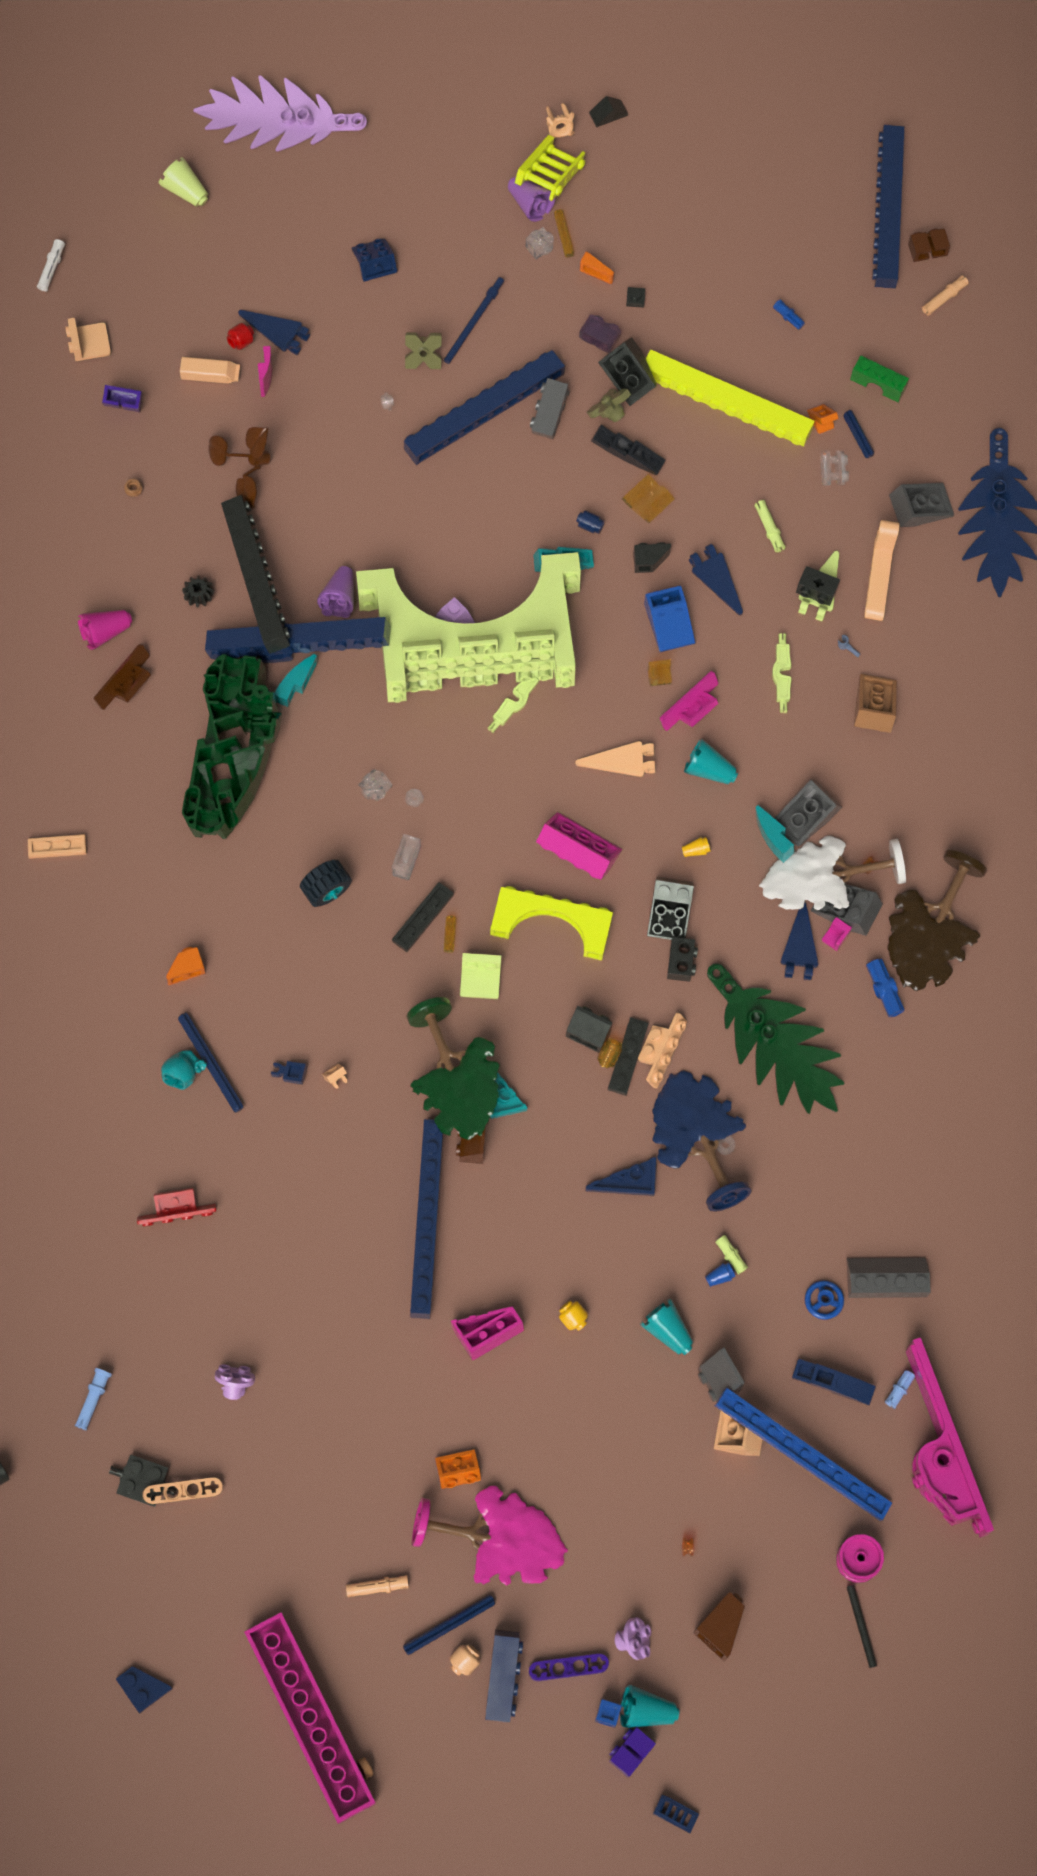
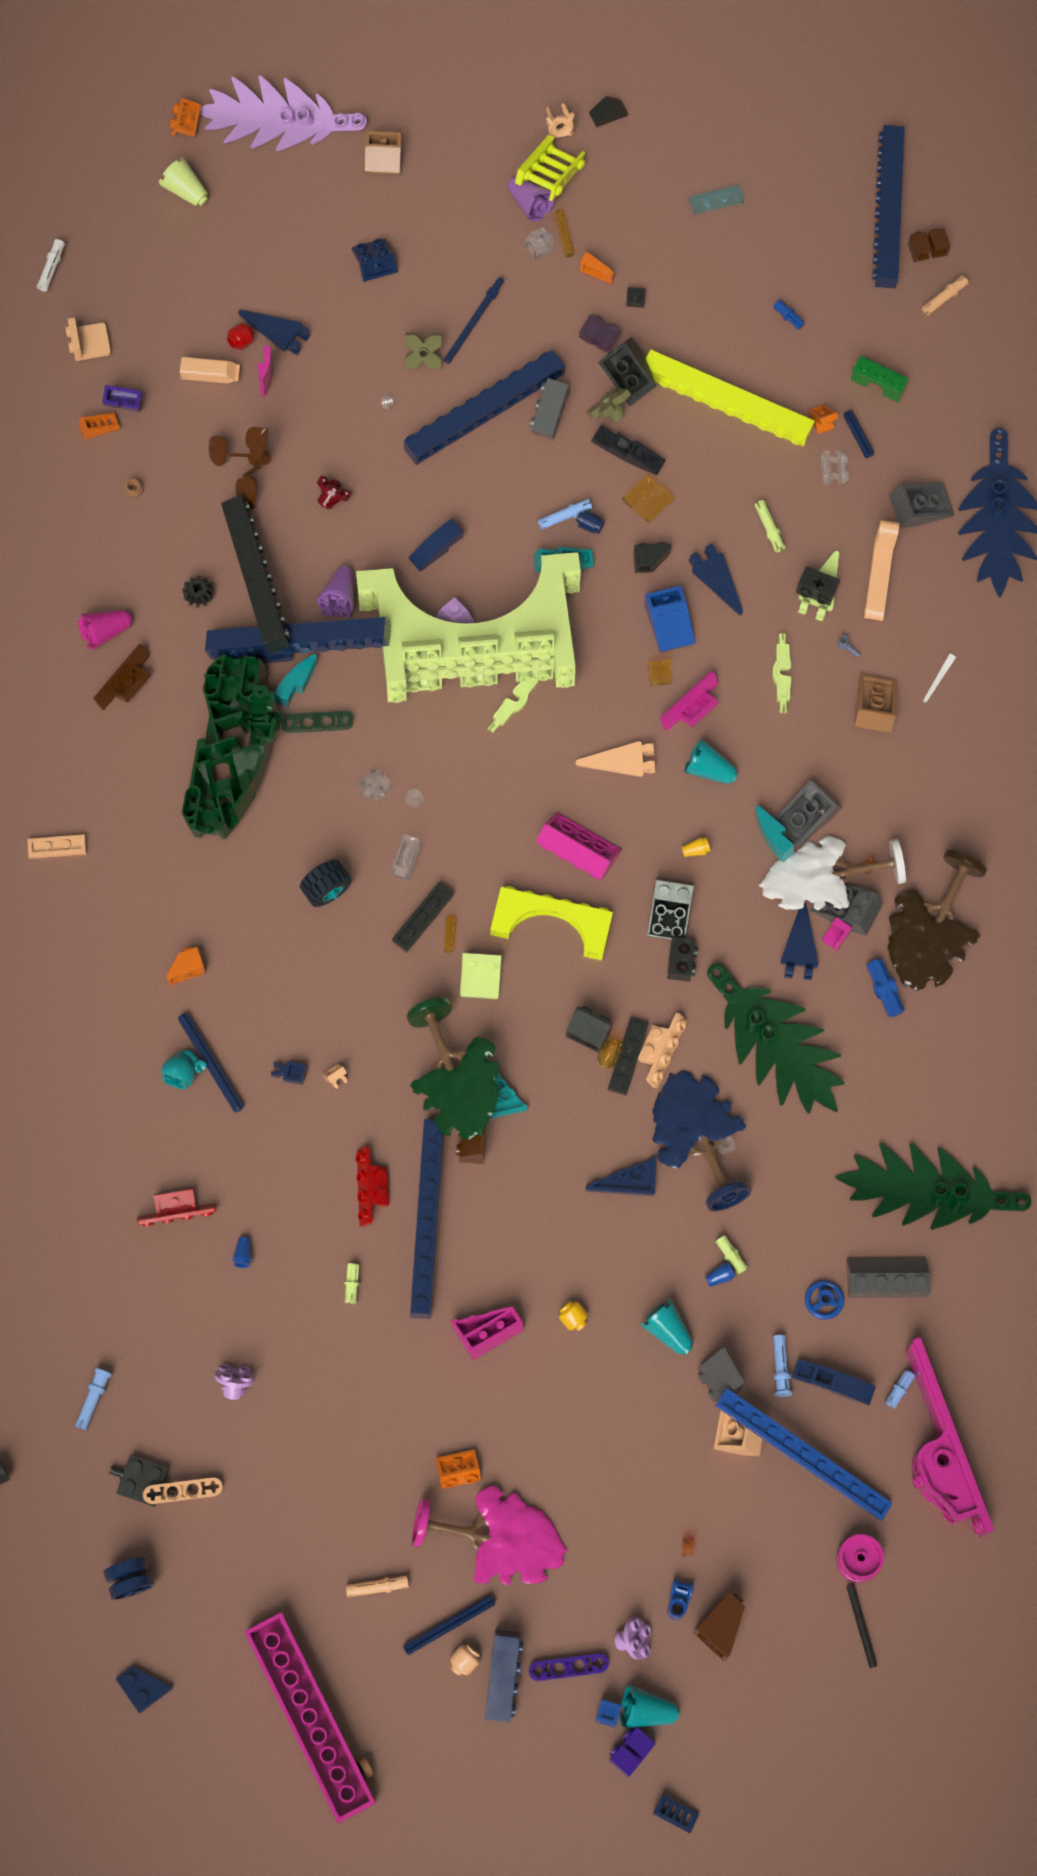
none -> orange slope [79,412,120,439]
none -> dark blue wheel [103,1557,155,1600]
none -> orange bracket [169,97,201,137]
none -> blue cone [232,1237,252,1268]
none -> clear green beam [281,711,354,733]
none -> dark red plate [316,475,352,509]
none -> yellowish green axle [344,1263,360,1304]
none -> red bracket [355,1146,389,1227]
none -> slope [365,131,402,175]
none -> dark blue slope [408,518,463,572]
none -> light blue pin [538,498,592,530]
none -> blue piece [667,1578,694,1620]
none -> clear light blue tile [688,185,744,215]
none -> light blue pin [773,1335,793,1397]
none -> dark green plant [835,1143,1032,1230]
none -> white sticker [923,653,956,702]

